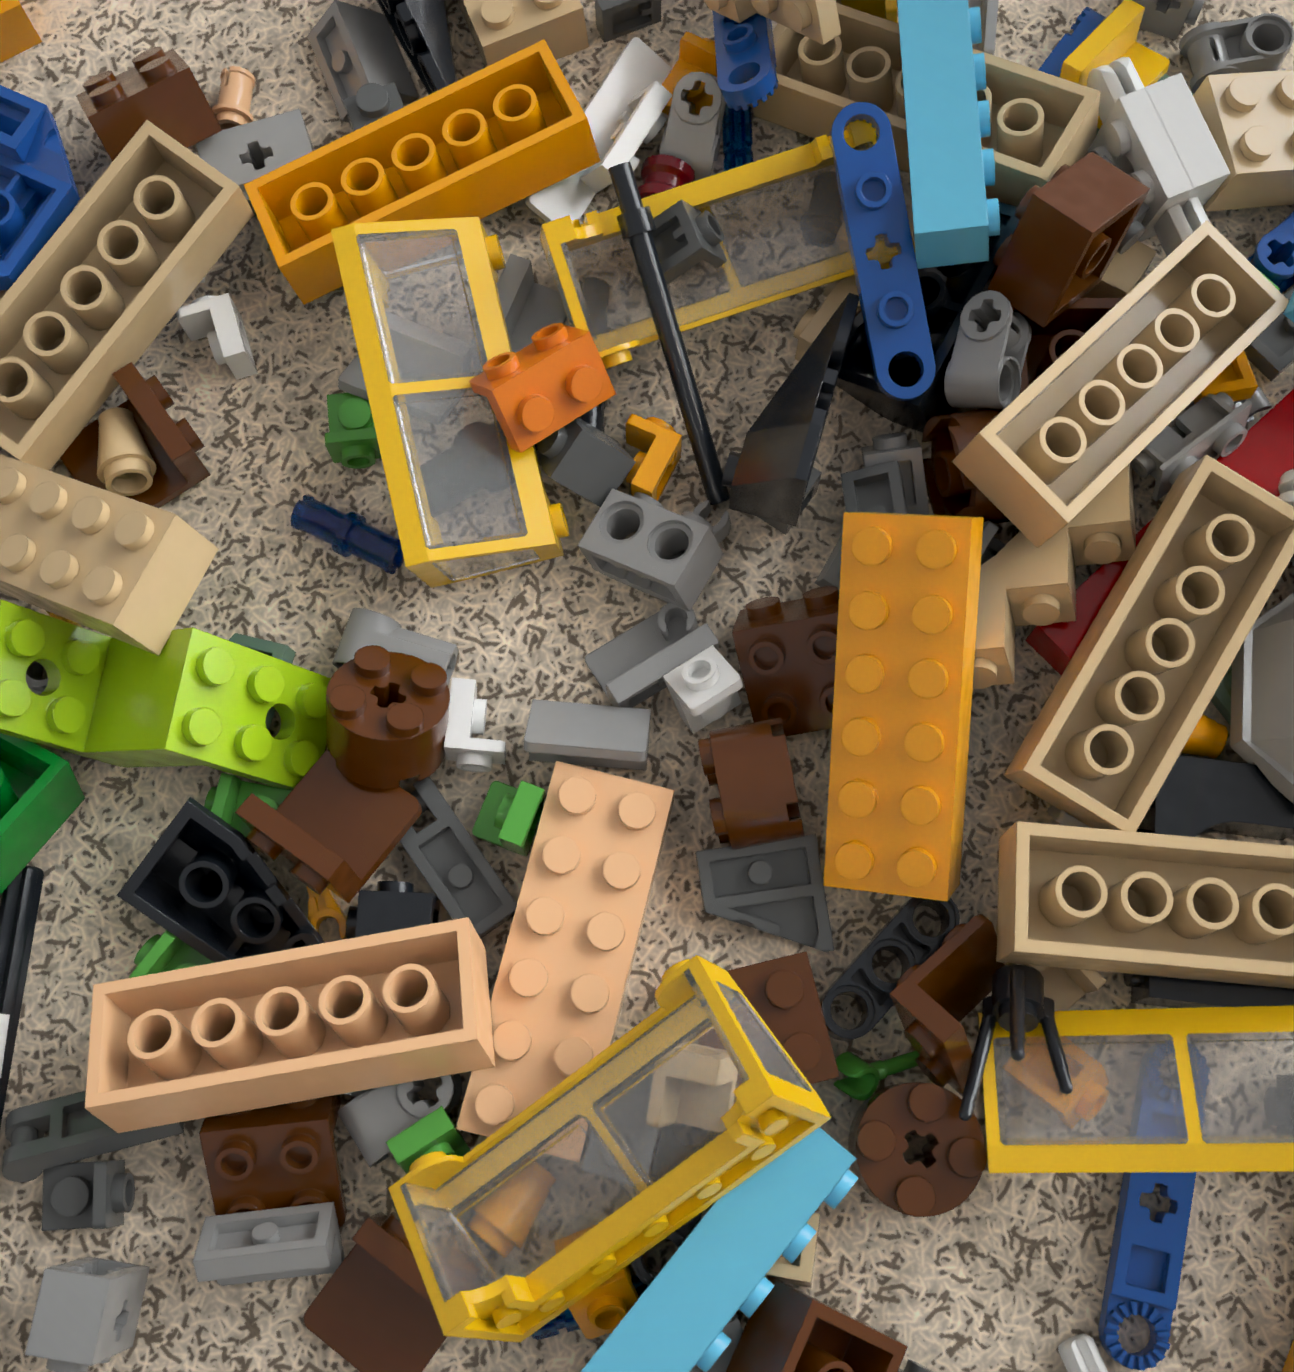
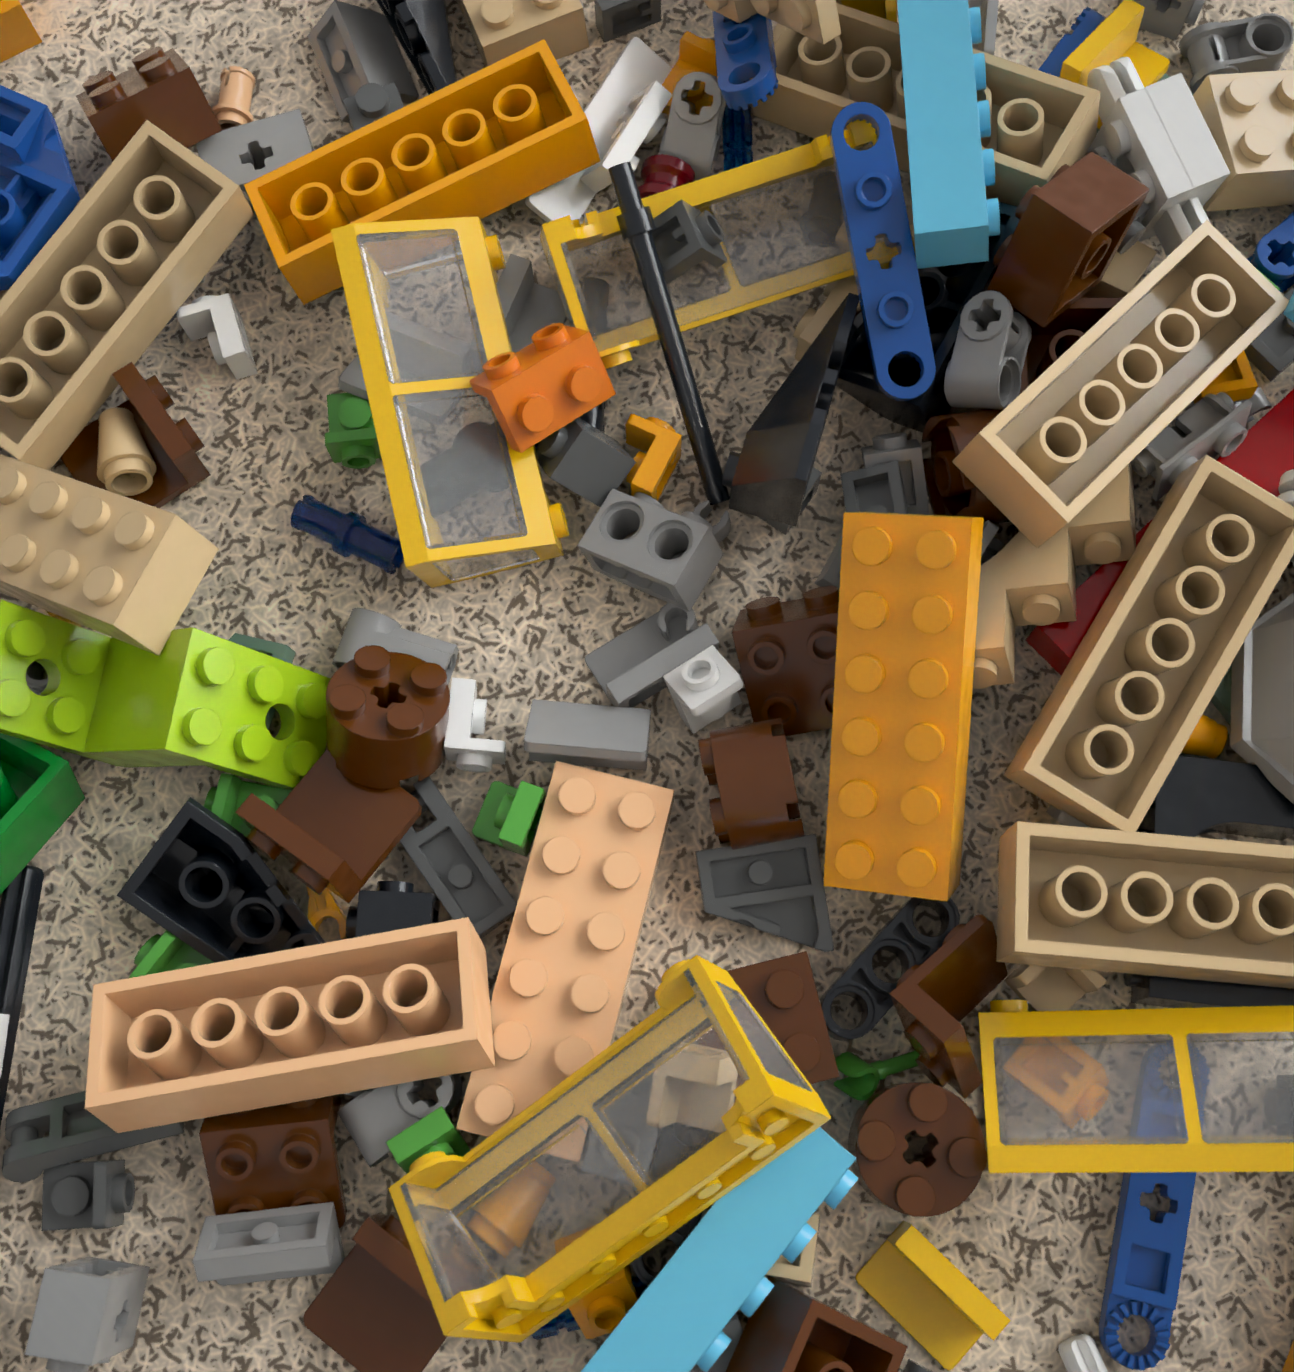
black plant [959,964,1073,1121] -> none
none -> yellow panel [855,1220,1011,1370]

